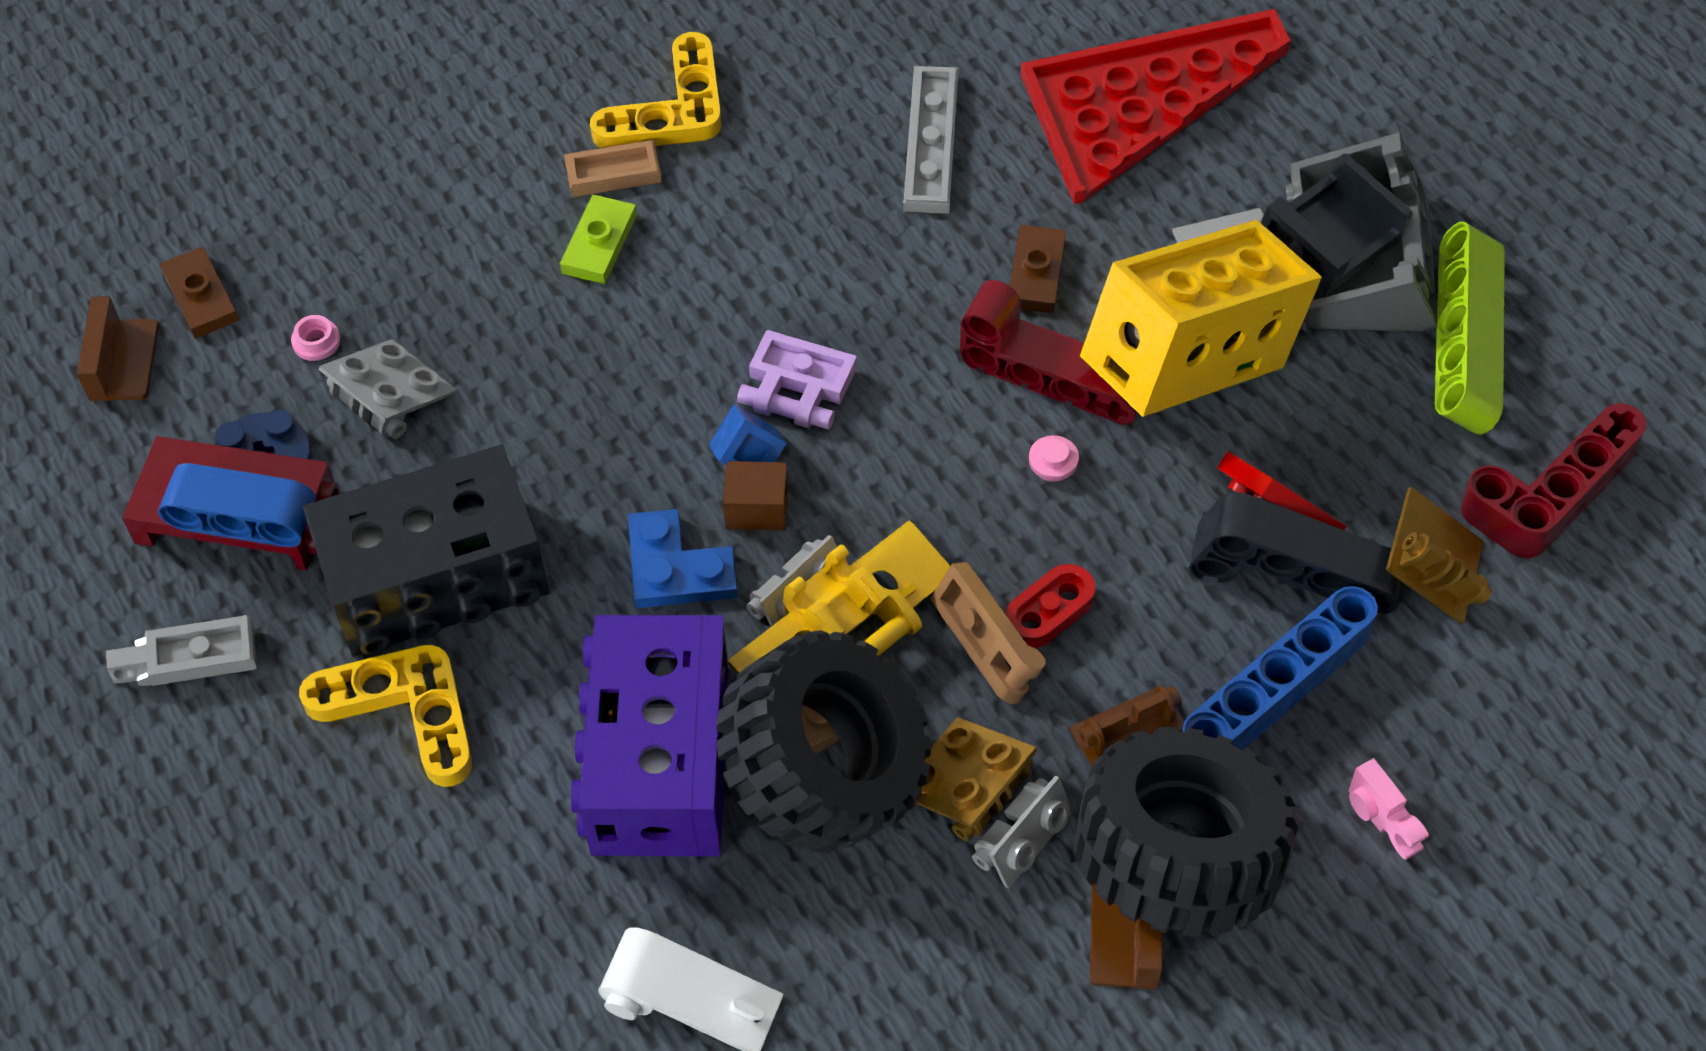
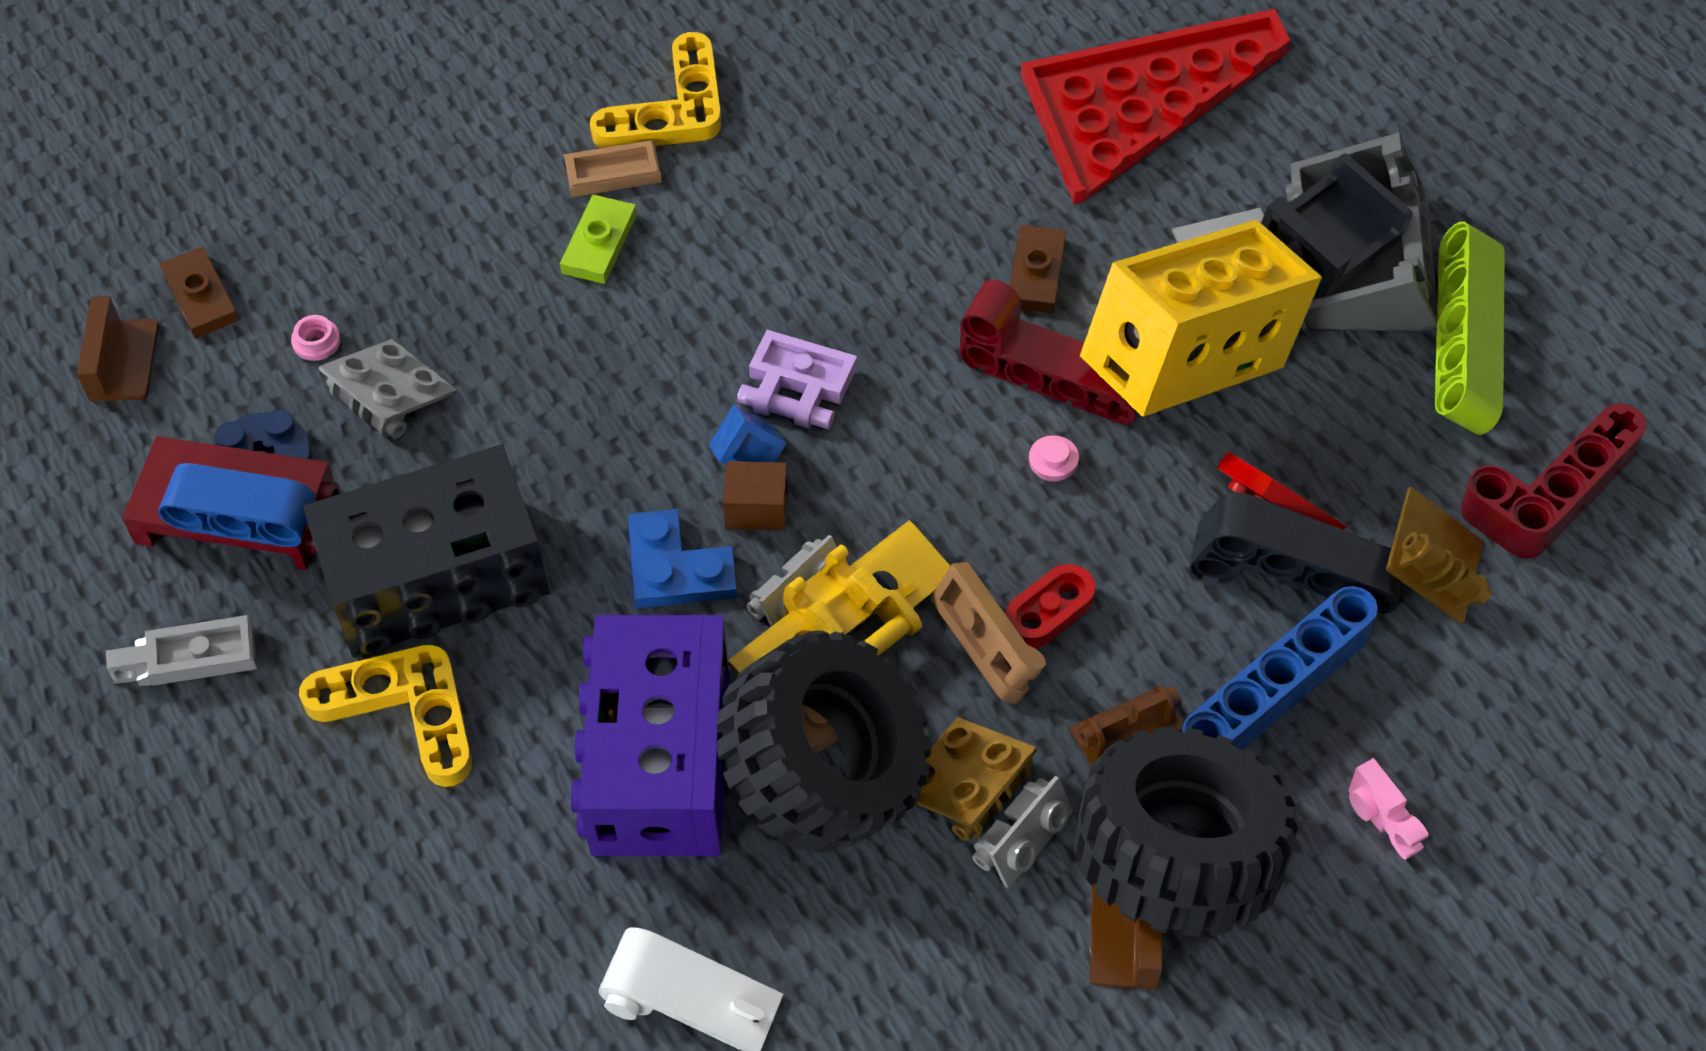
light grey tile [903,66,959,214] -> none

